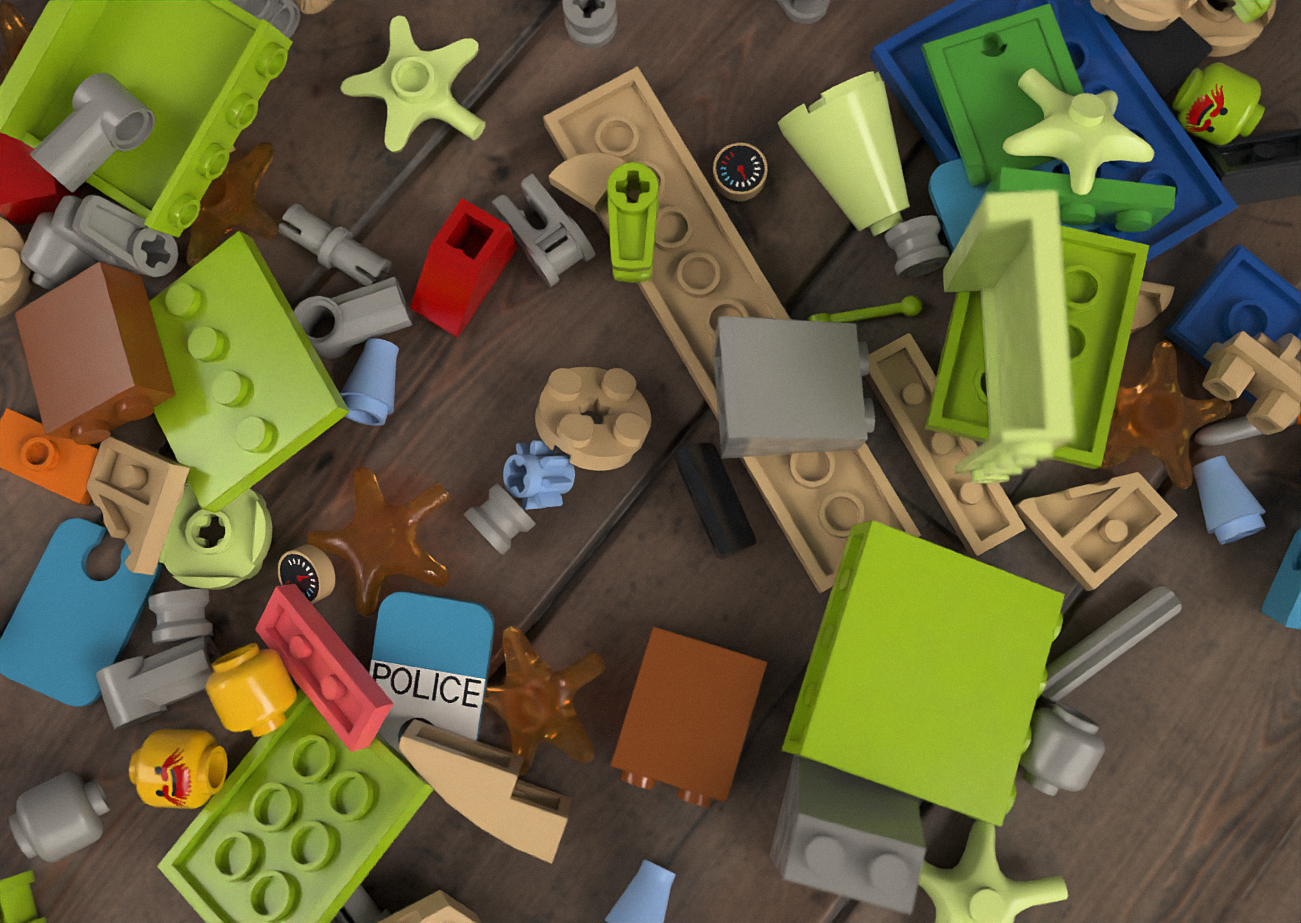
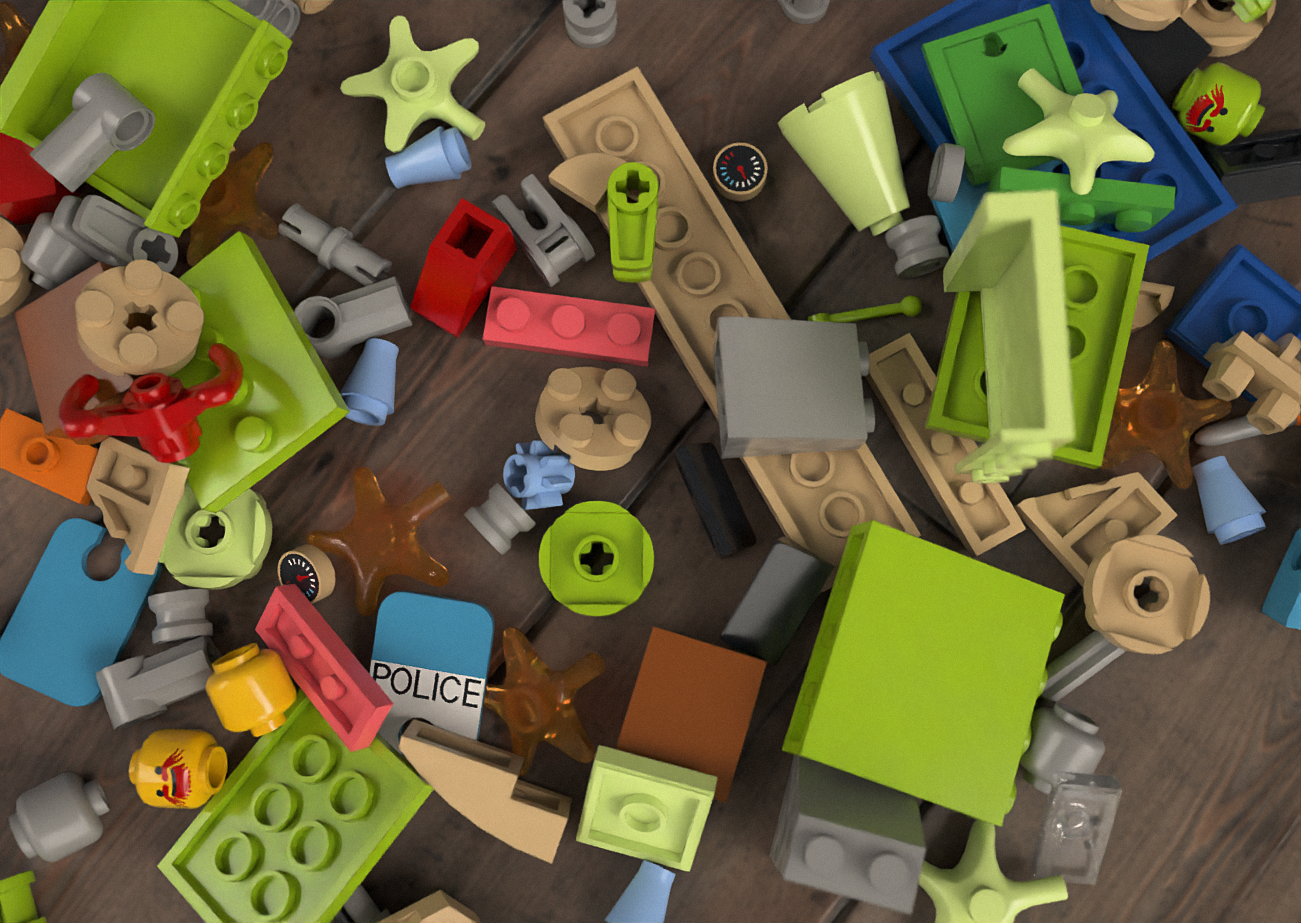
none -> red piece [58,343,244,463]
none -> tan plate [75,259,204,378]
none -> light blue cone [385,126,471,189]
none -> coral plate [483,286,655,367]
none -> lime plate [539,501,654,617]
none -> yellowish green tile [575,745,718,872]
none -> black slope [720,536,835,665]
none -> light grey tile [928,143,965,203]
none -> clear plate [1031,771,1122,885]
none -> tan plate [1083,534,1210,654]

